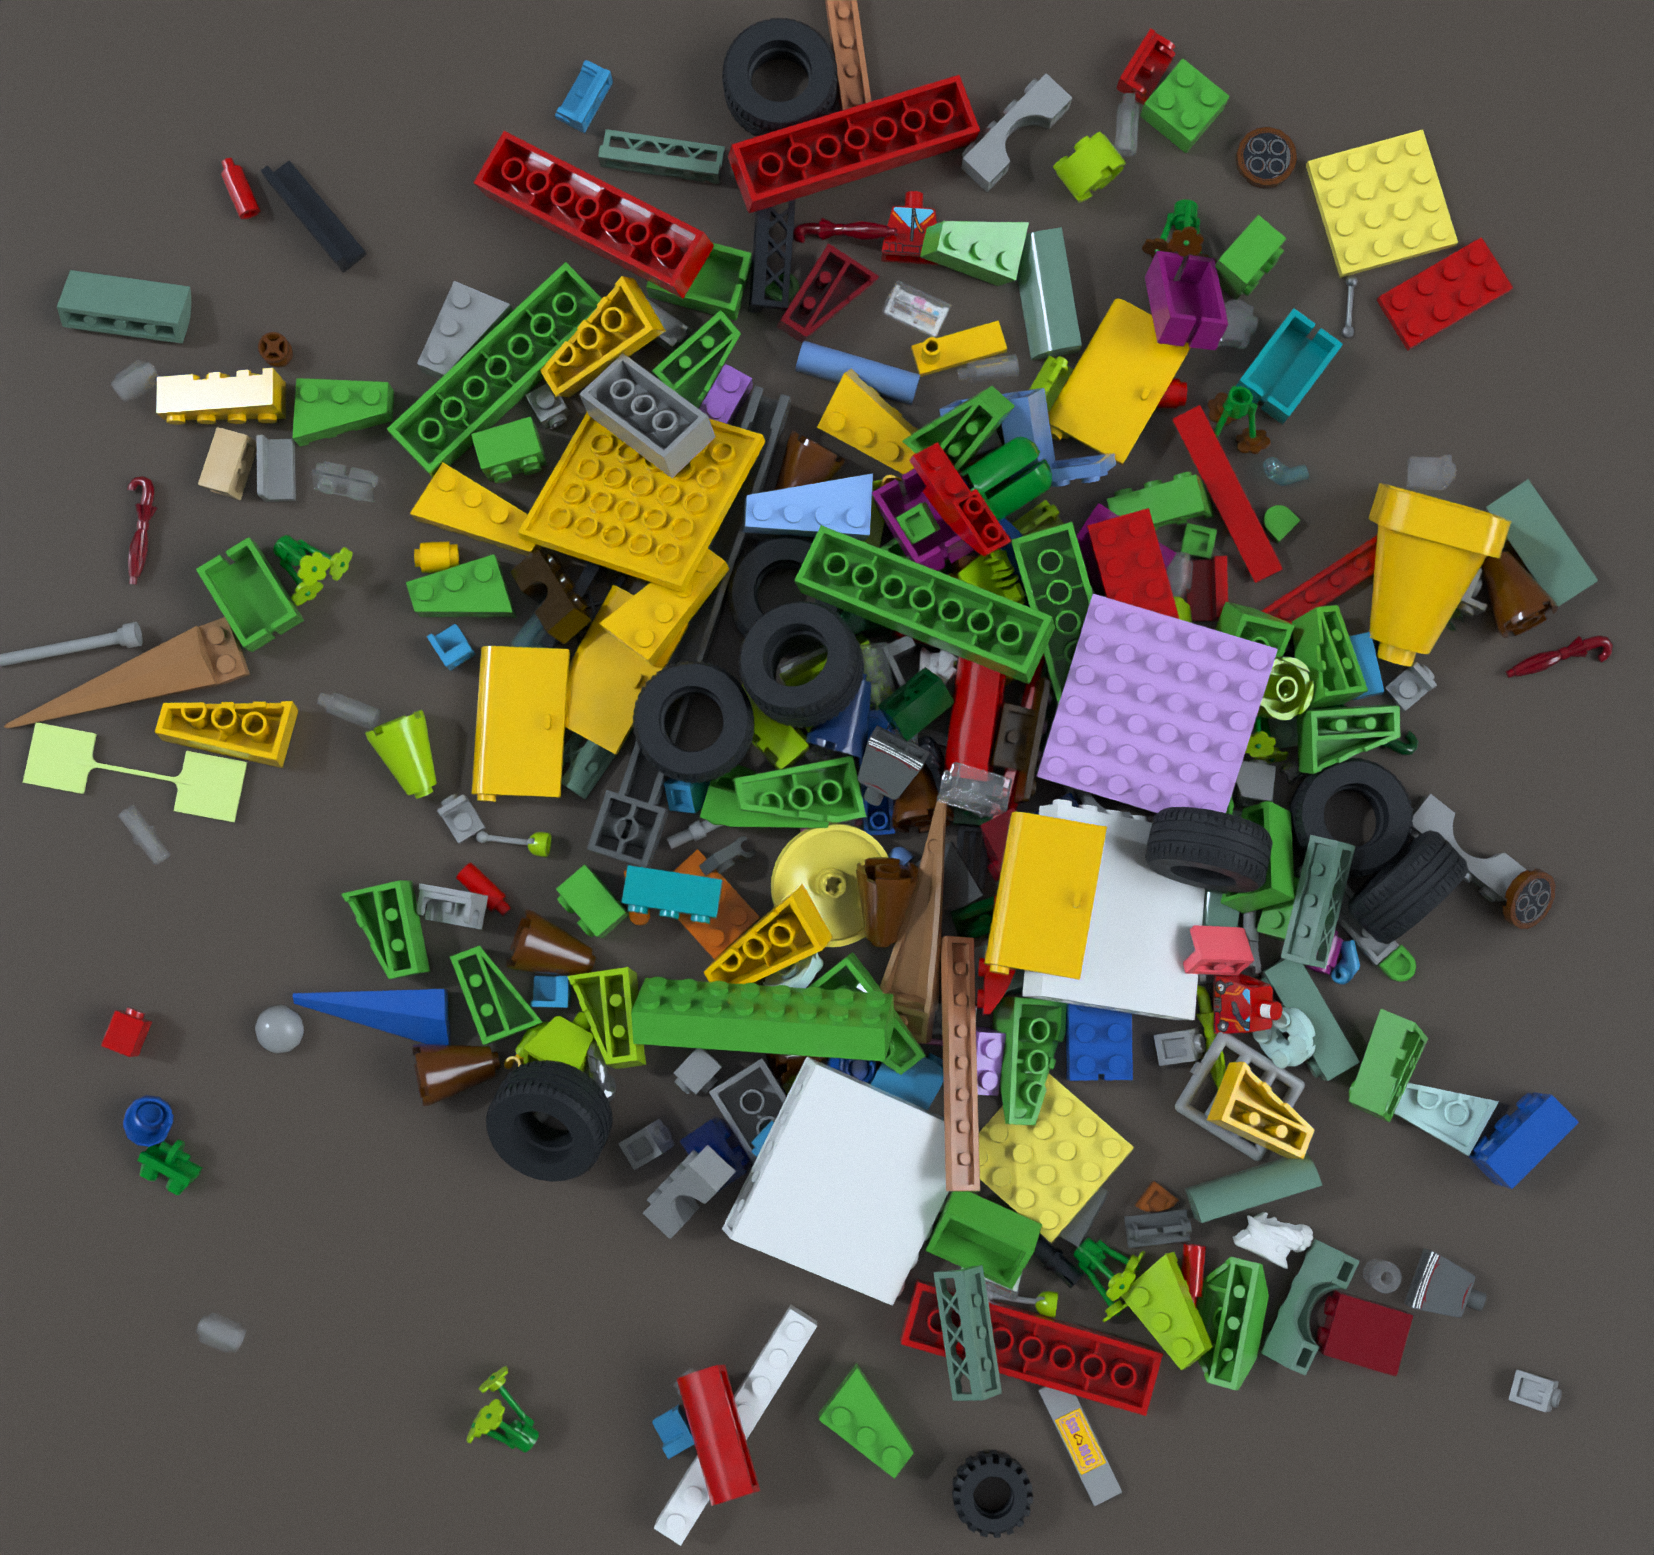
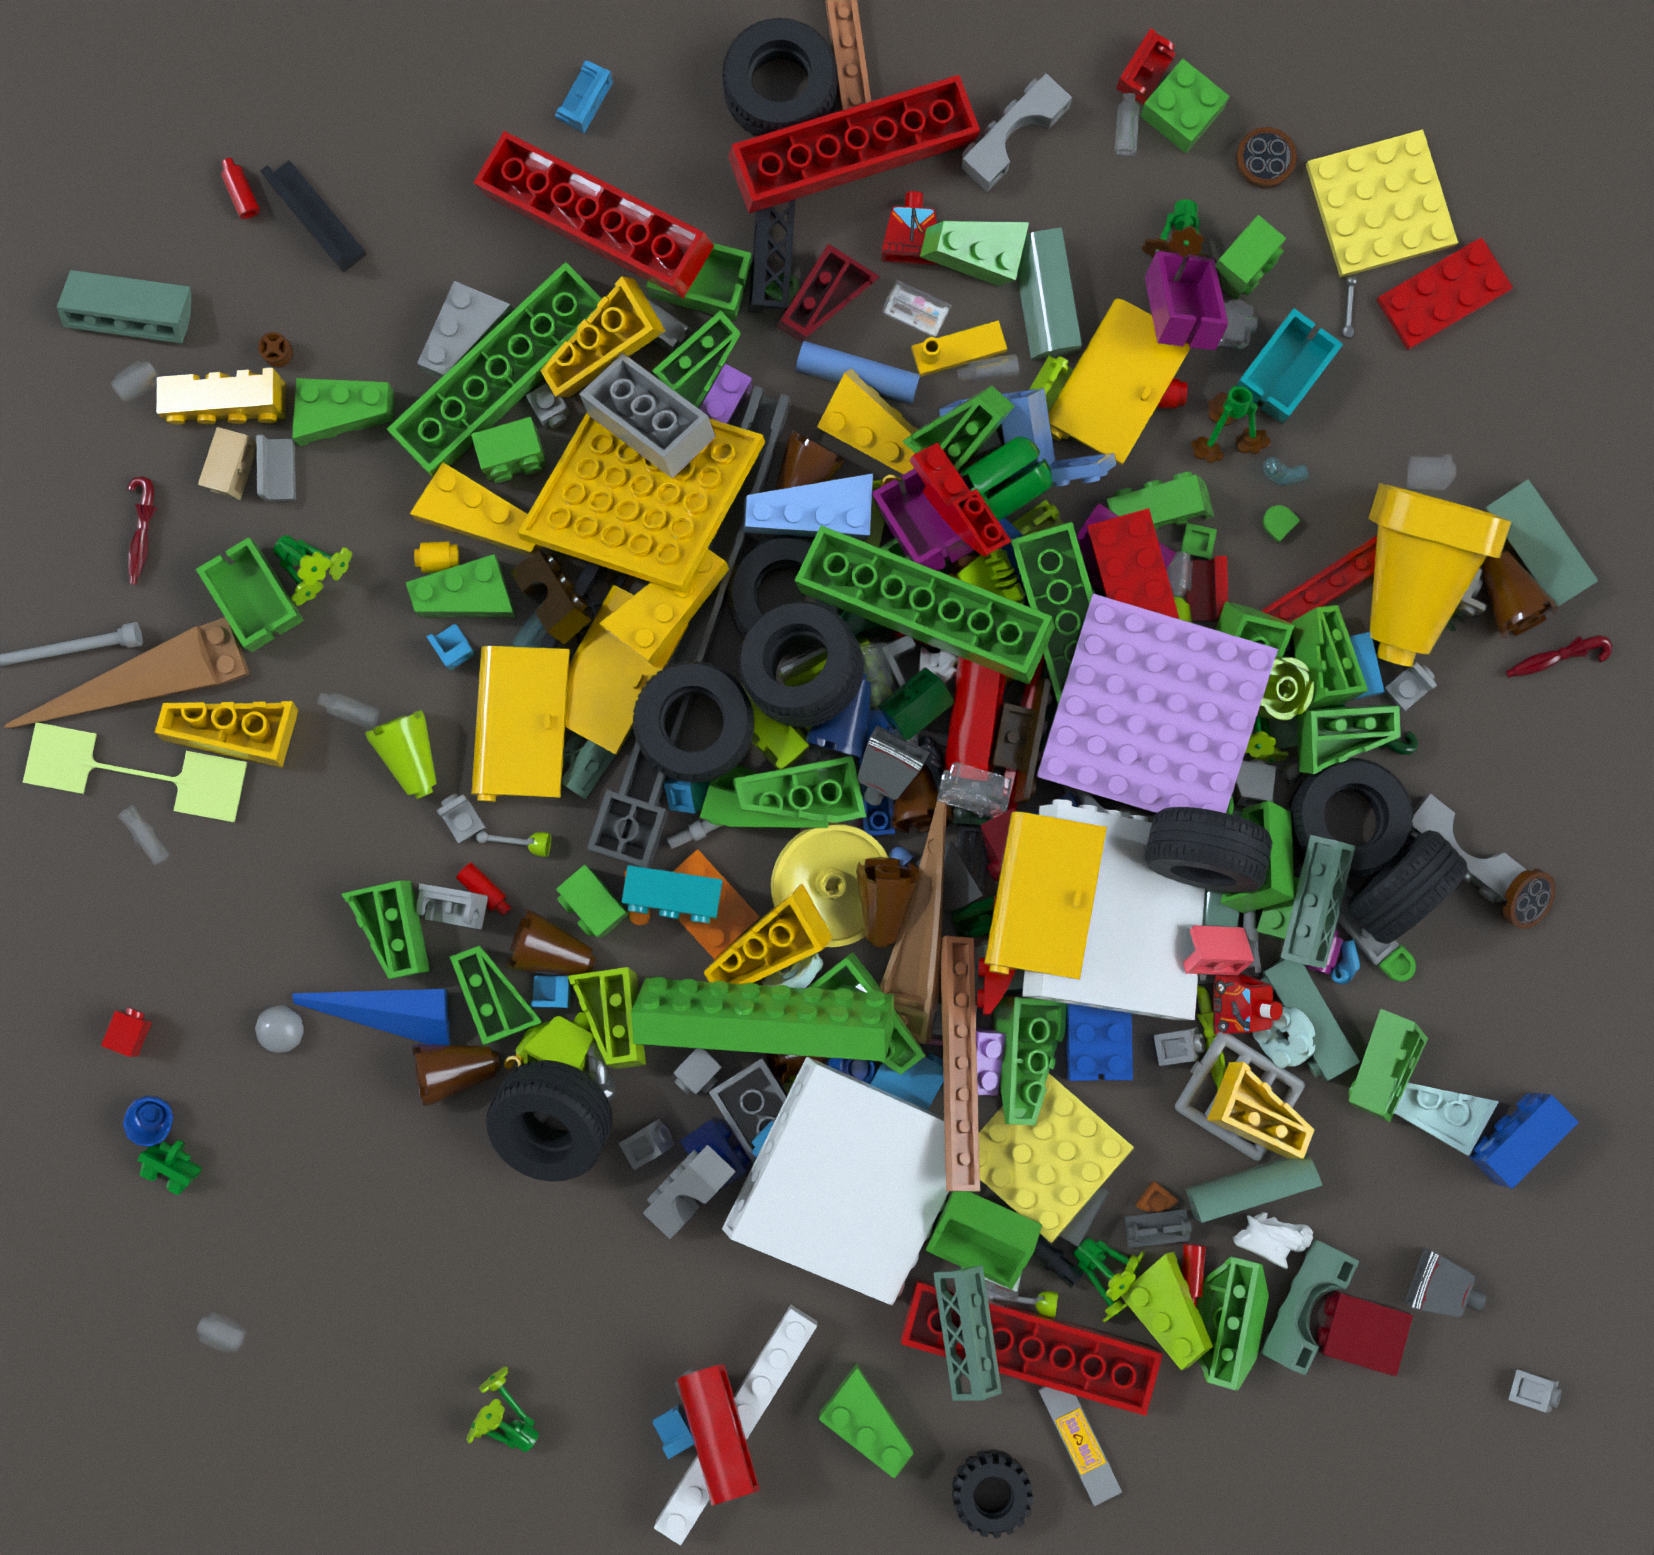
clear hinge [311,461,378,502] -> none
sand green fence [598,129,725,184] -> none
dark grey plate [699,836,756,876] -> none
dark red piece [793,217,897,243] -> none
bright green tile [896,502,940,545] -> none
lime brick [1053,132,1127,203] -> none
red tile [1172,405,1283,583] -> none
clear brick [1363,1258,1402,1293] -> none

